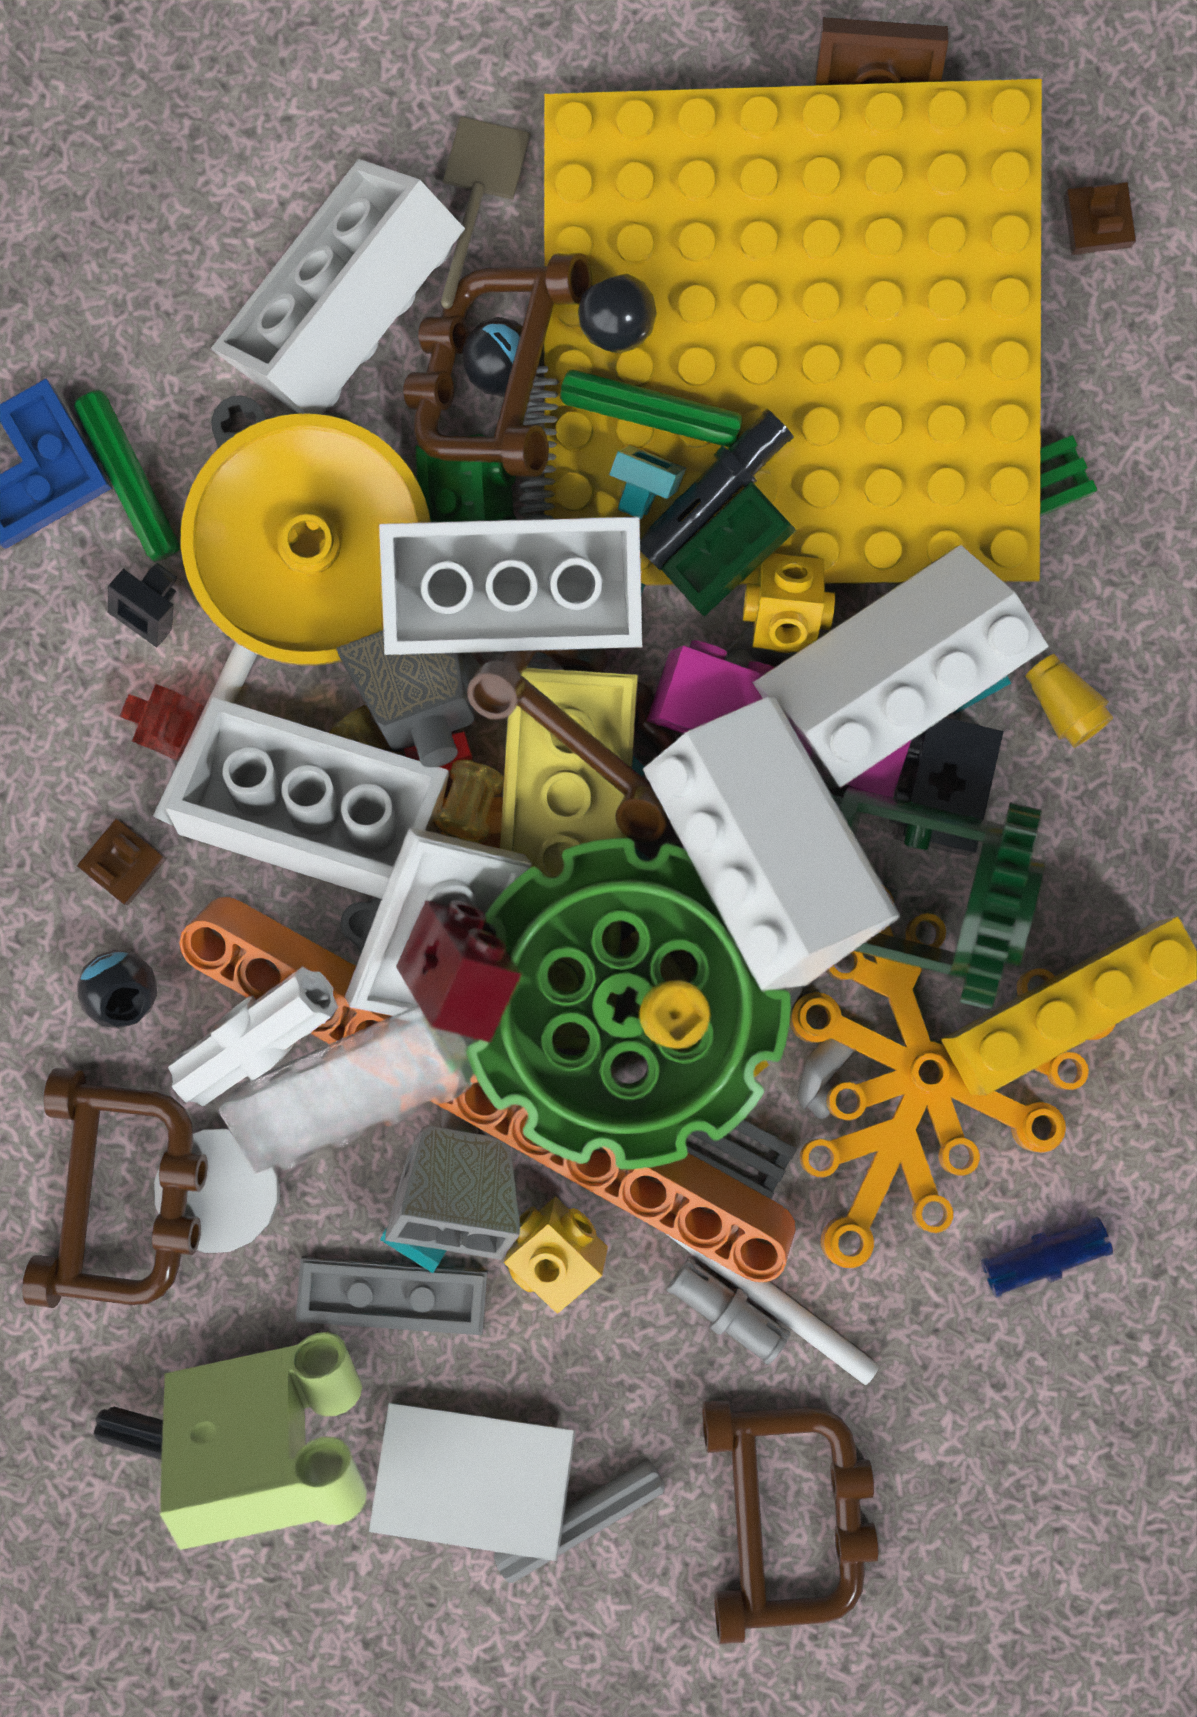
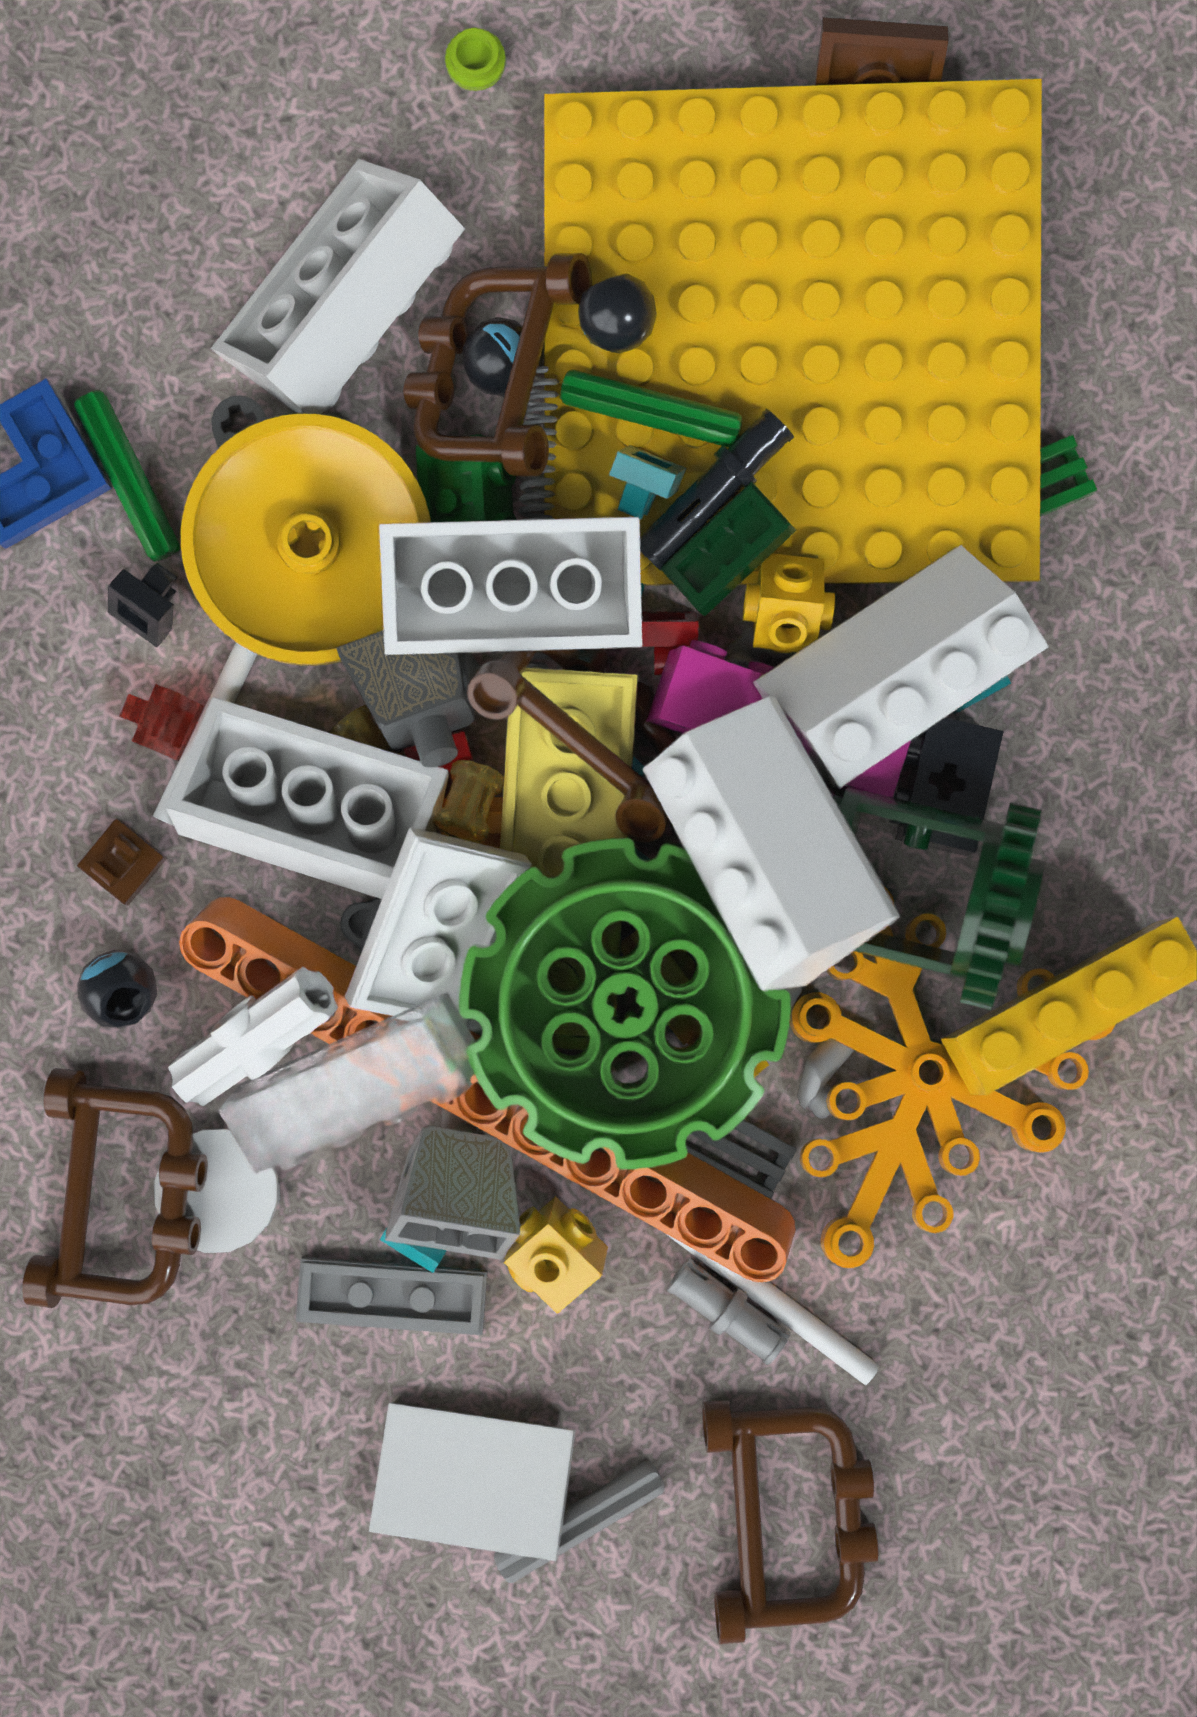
yellowish green piece [93,1332,367,1550] -> none
dark red brick [396,900,522,1043] -> none
dark tan piece [441,116,531,309] -> none
yellow tile [640,981,710,1048] -> none
clear blue pin [981,1217,1113,1298] -> none
yellow cone [1025,654,1113,748] -> none
reddish brown tile [1063,182,1136,255] -> none
none -> lime plate [445,28,506,91]
none -> red tile [641,611,698,675]

